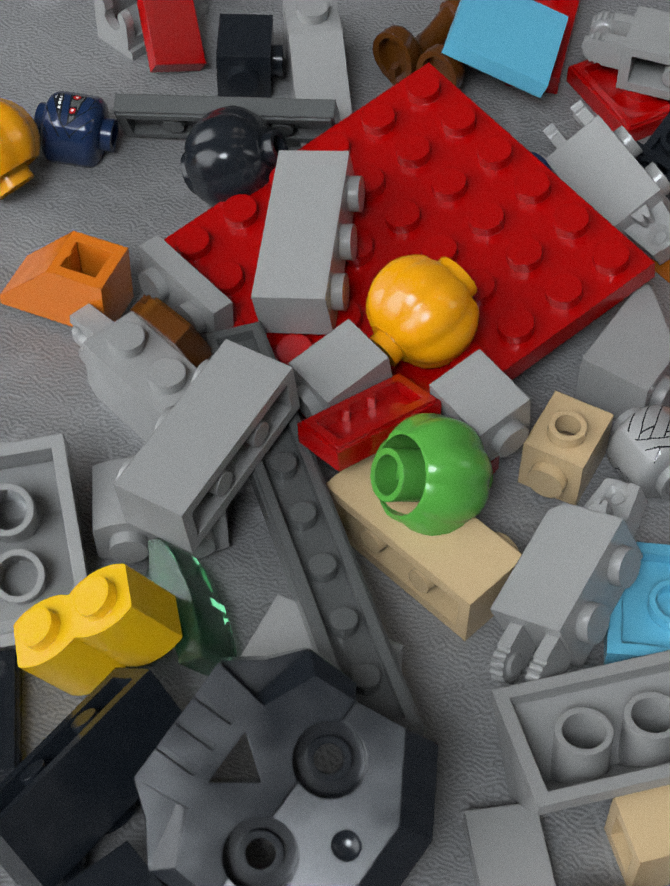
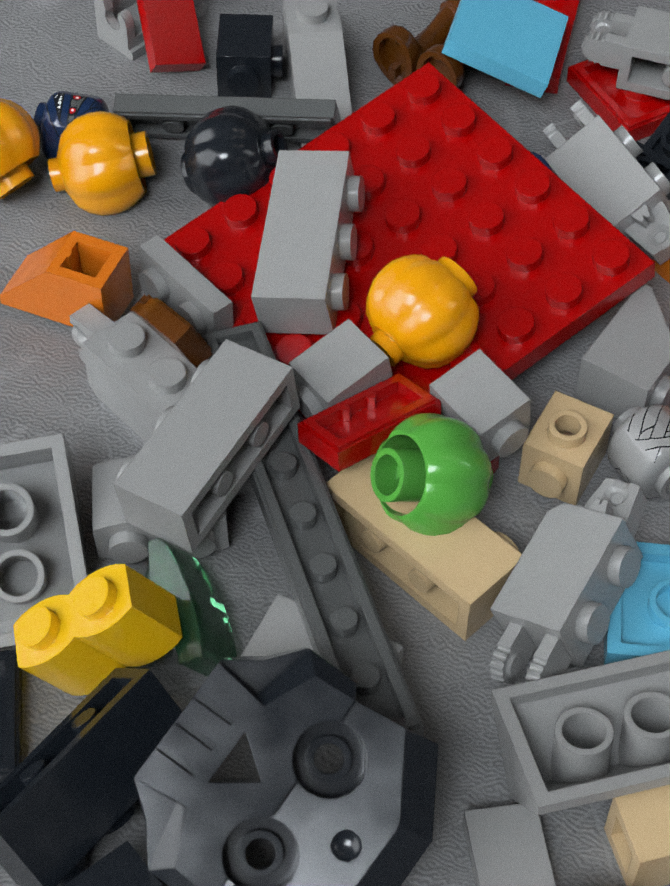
none -> light orange plant [47,111,157,216]

